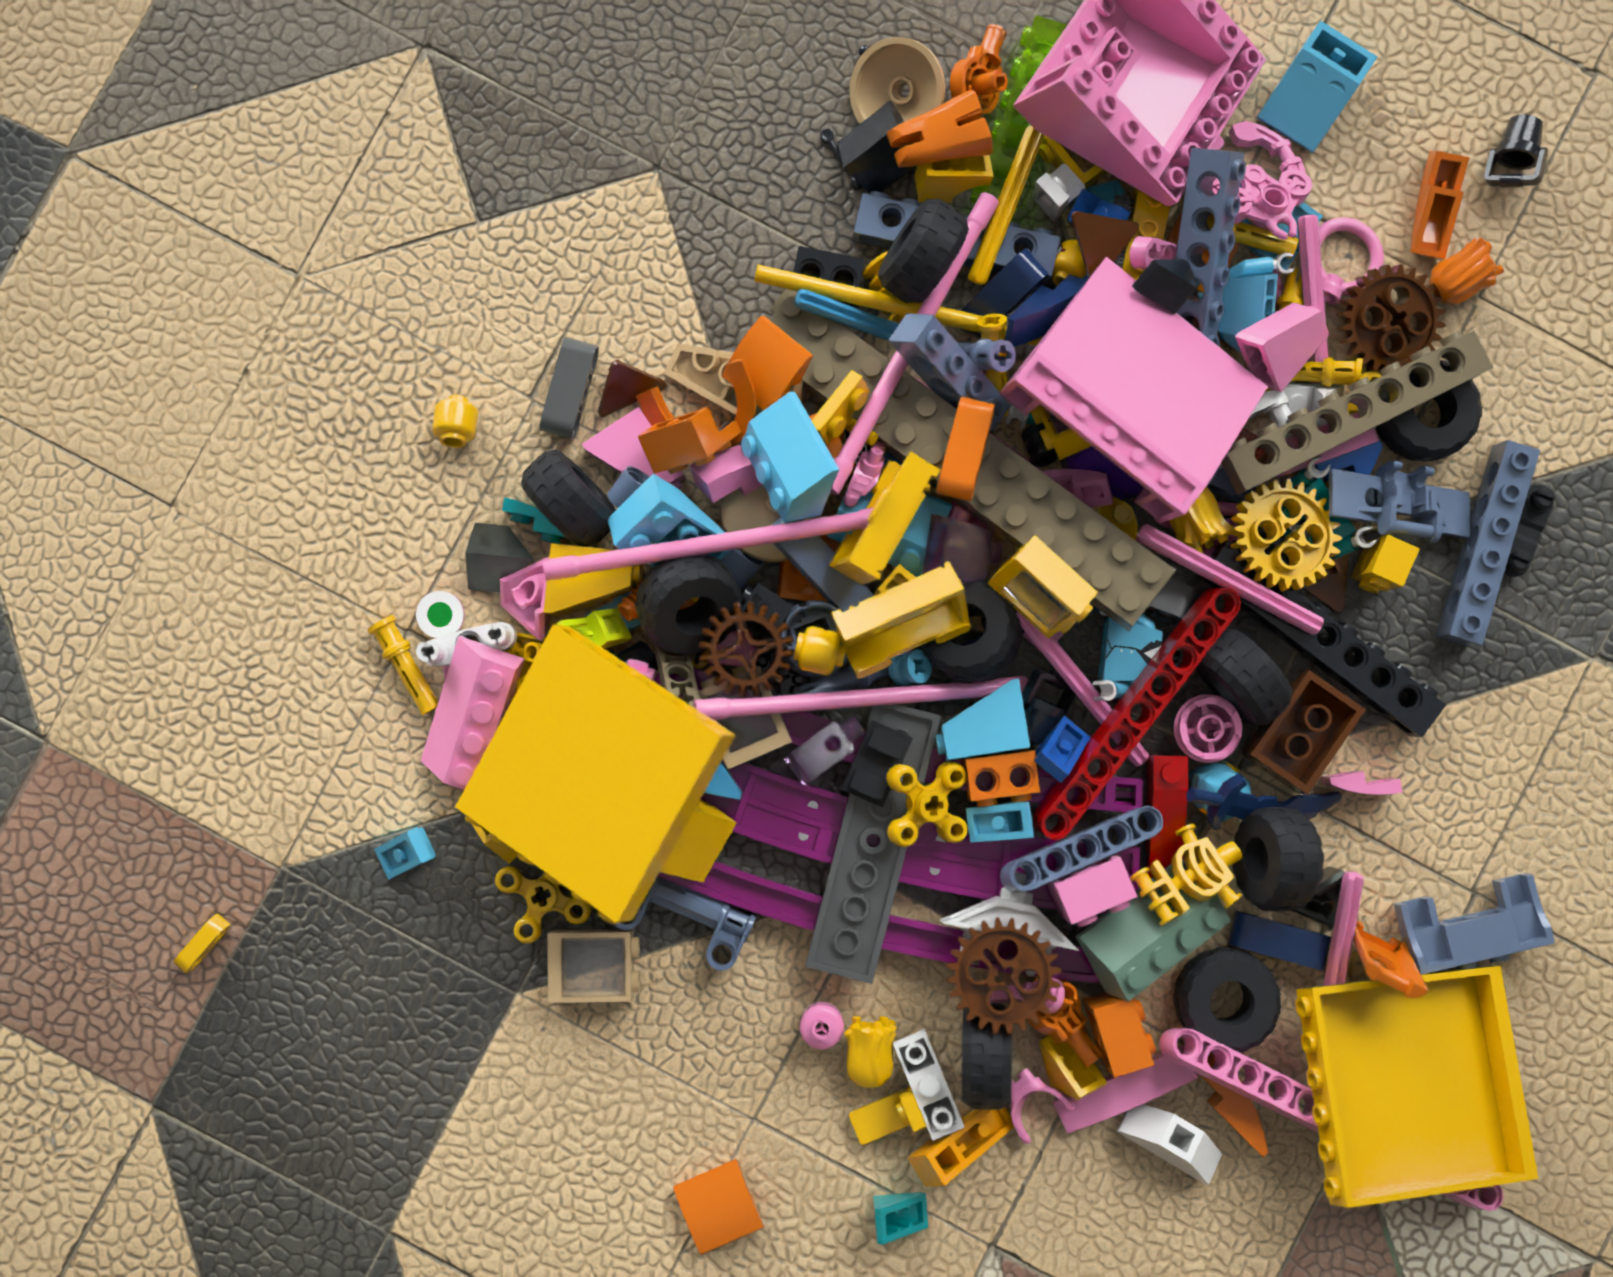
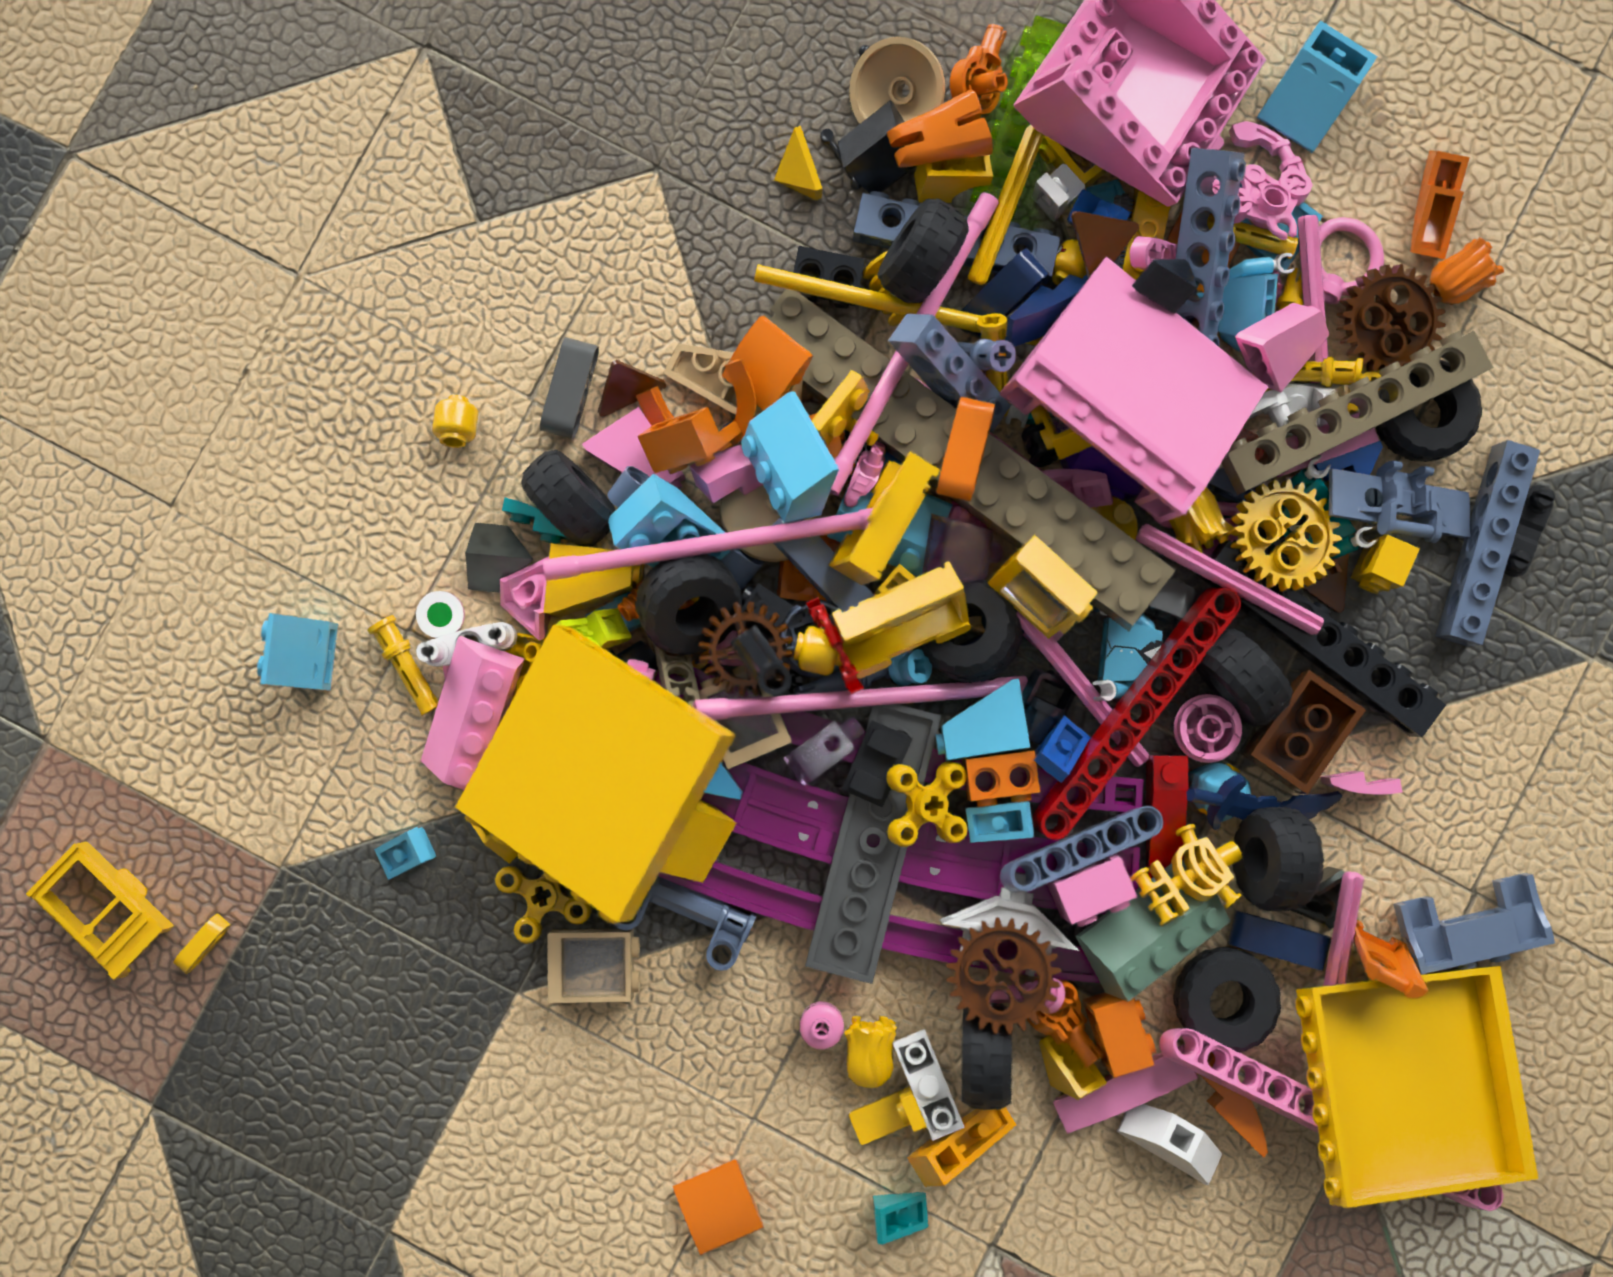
dark azure axle [794,289,899,340] -> none
bright pink helmet [1009,1068,1075,1144] -> none
black piece [1484,114,1548,188] -> none
none -> yellow piece [26,842,174,980]
none -> medium azure slope [257,613,338,690]
none -> black piece [730,625,791,695]
none -> yellow slope [774,126,823,200]
none -> red piece [806,597,864,695]

